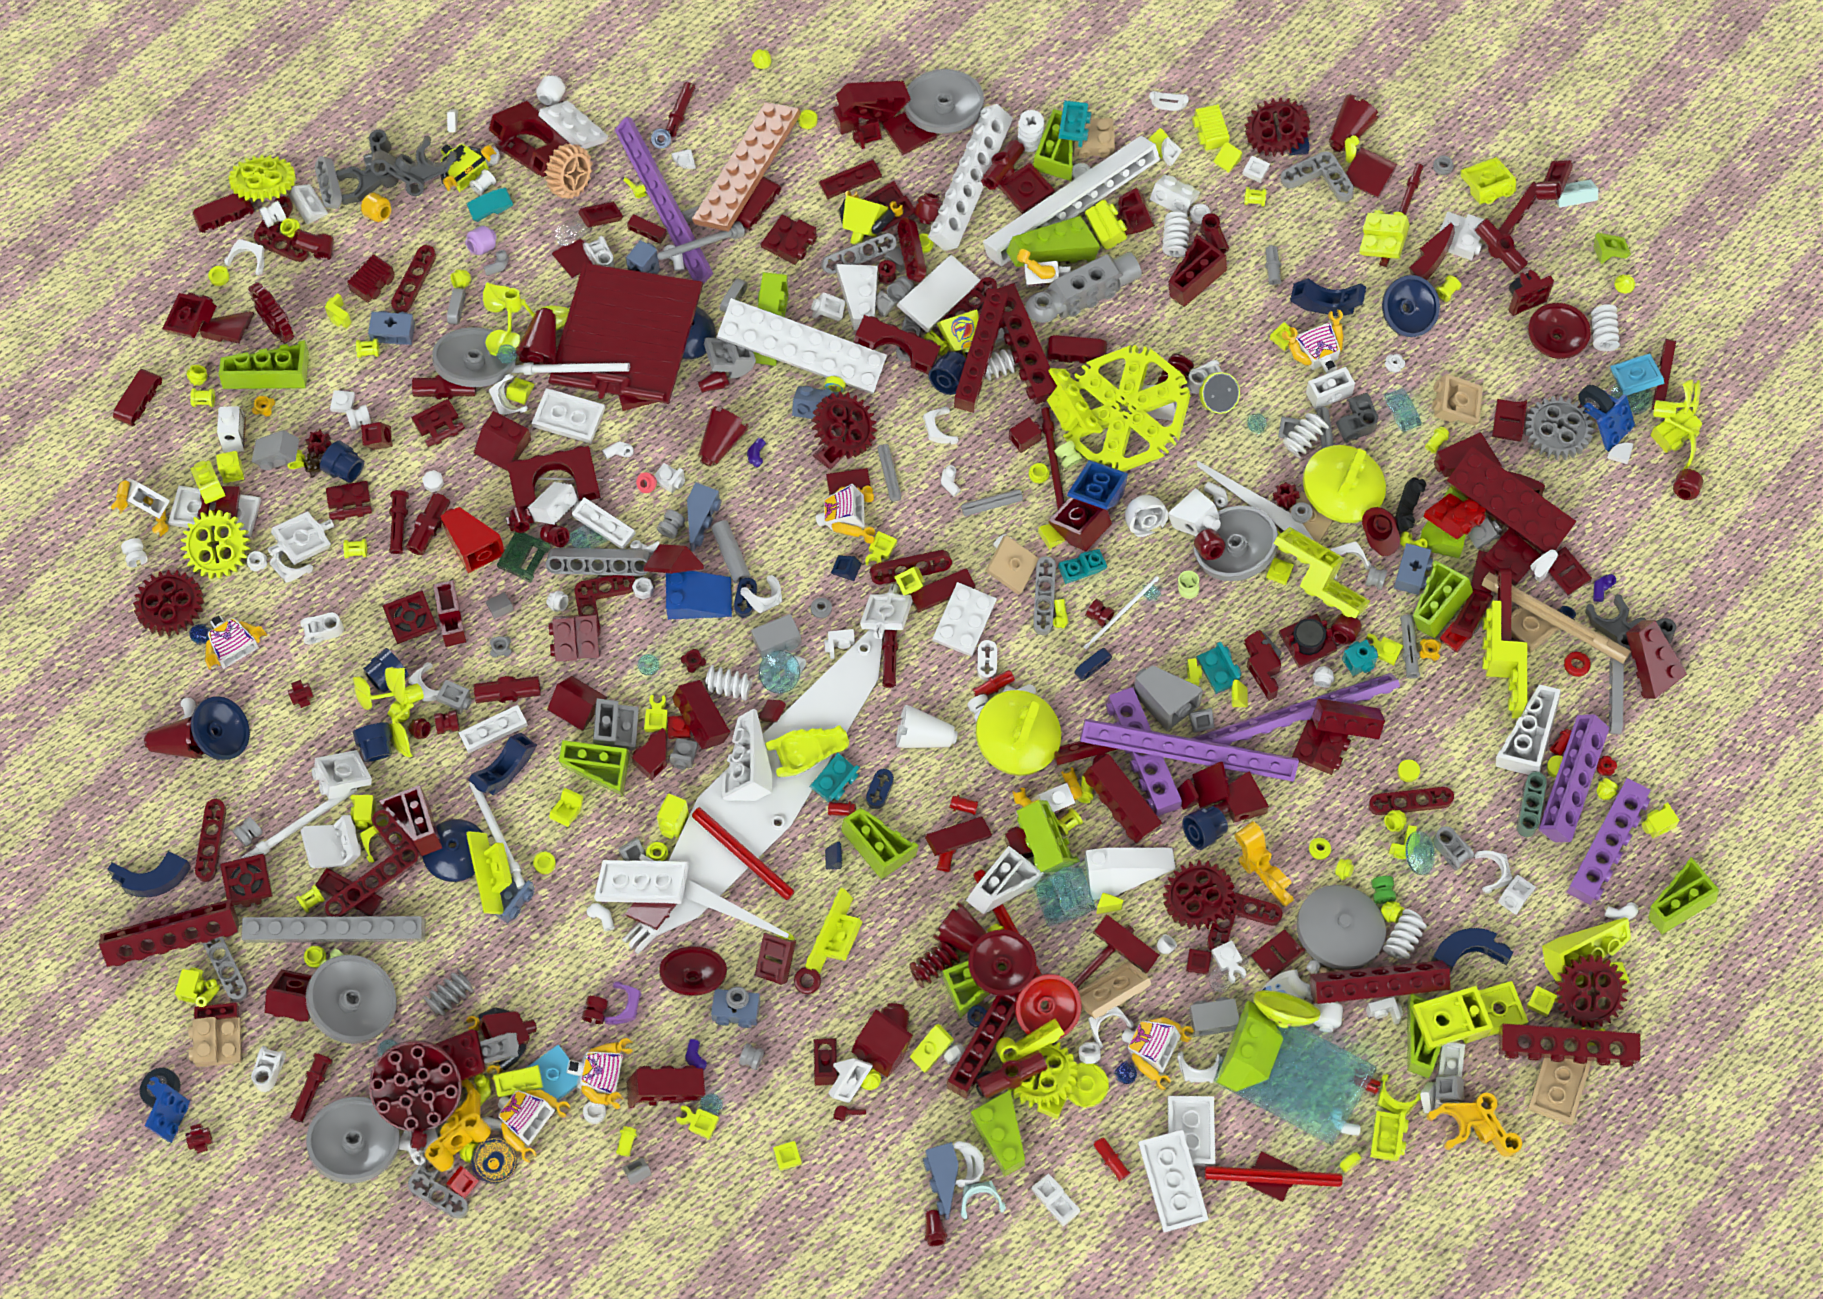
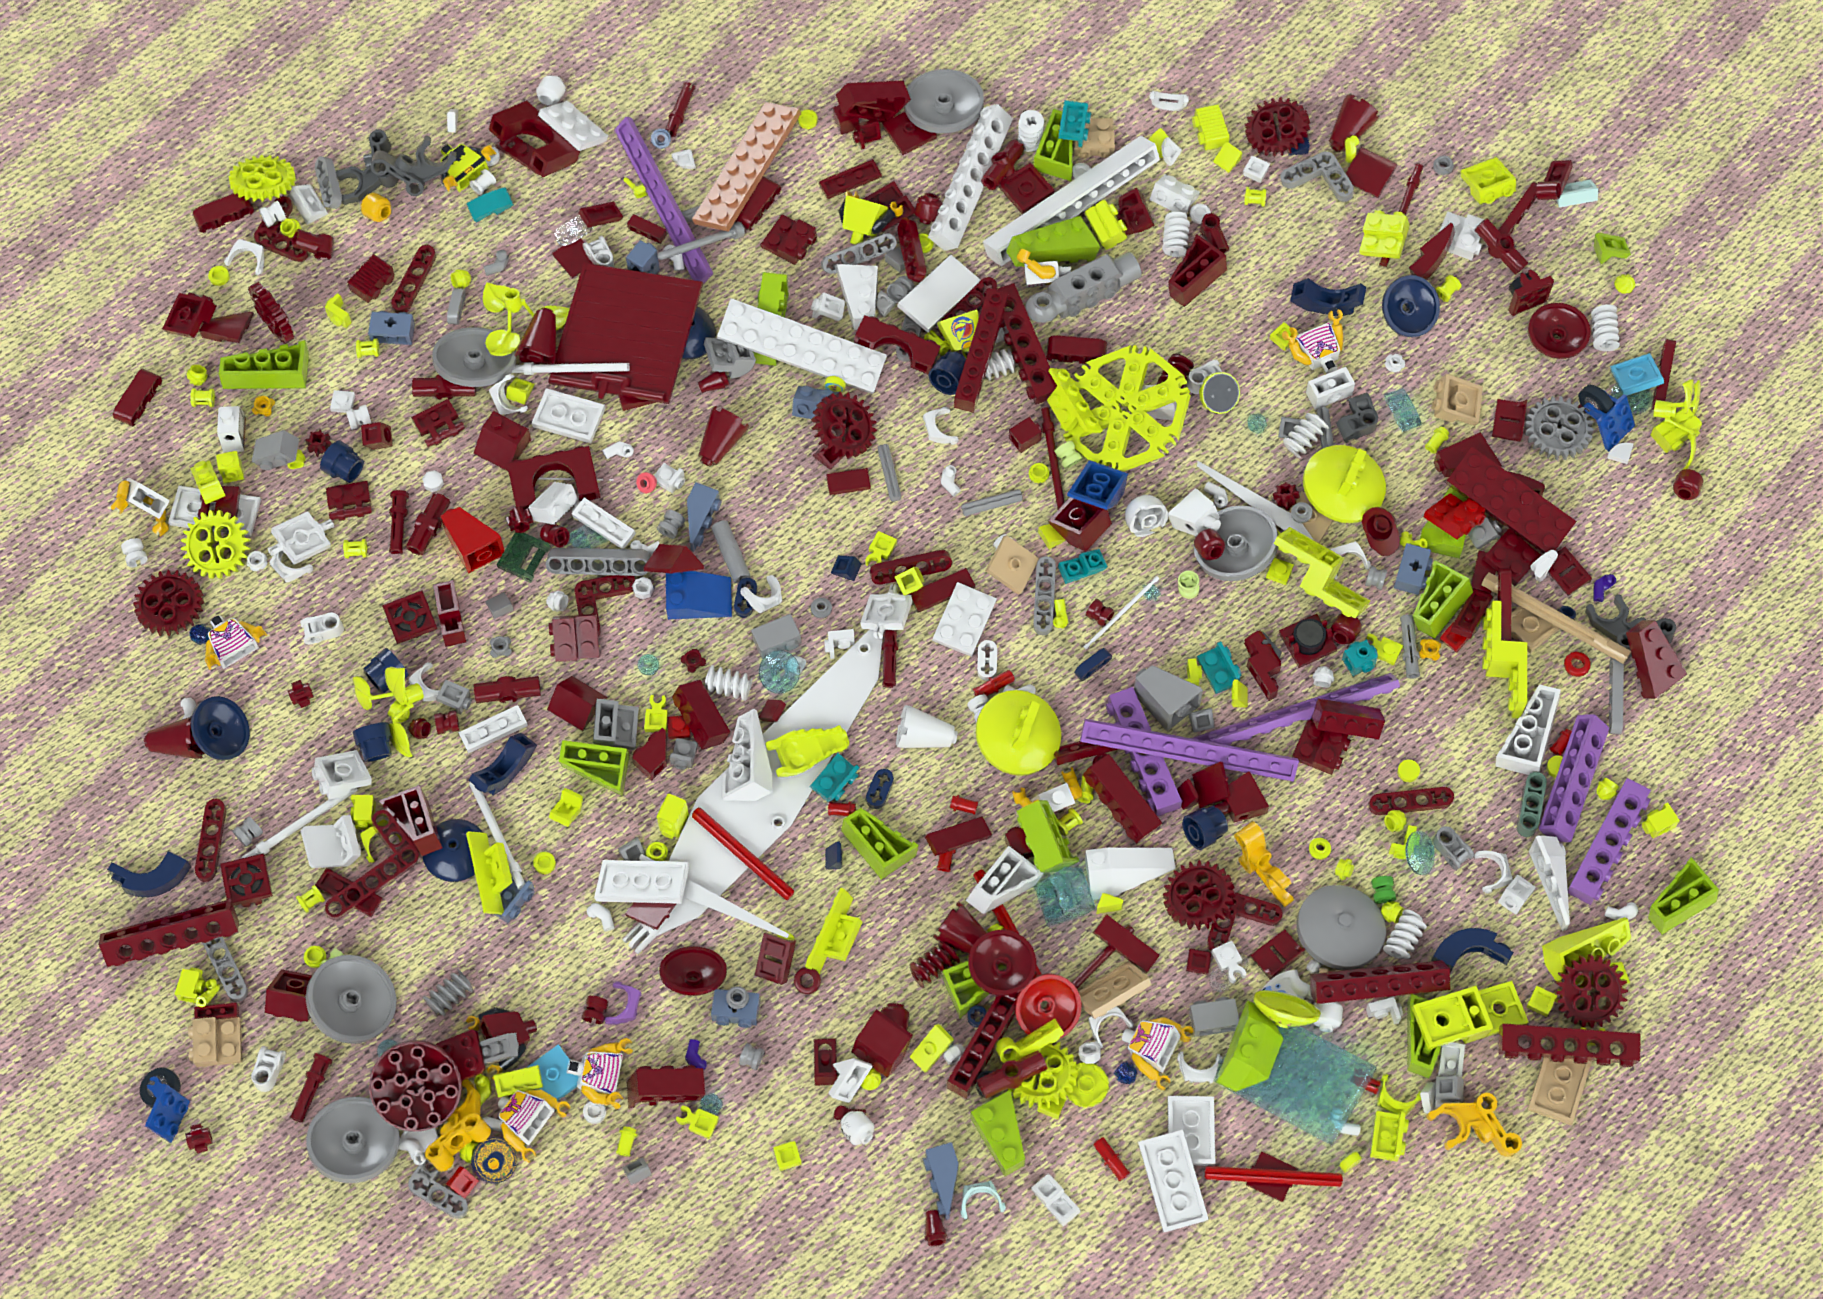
light grey brick [242,916,426,943] -> none
dark brown plate [304,453,321,478] -> none
dark red plate [410,1128,427,1151] -> none
lavender head [465,225,497,256] -> none
clear light blue plate [496,344,517,364] -> none
light nougat gear [544,144,593,199] -> none
light grey beam [720,278,748,313] -> none
dark purple arm [747,437,766,467] -> none
neon yellow plate [751,49,772,69] -> none
torso [816,484,875,544] -> none
dark red bush [878,260,896,285] -> none
white helmet [954,1141,984,1187] -> none
white hinge [1157,934,1177,954] -> none
light grey axle [1265,245,1281,285] -> none
black piece [1395,477,1427,532] -> none
red plate [1596,756,1617,776] -> none
none -> white head [841,1111,874,1145]
none -> white wedge [1529,836,1570,931]

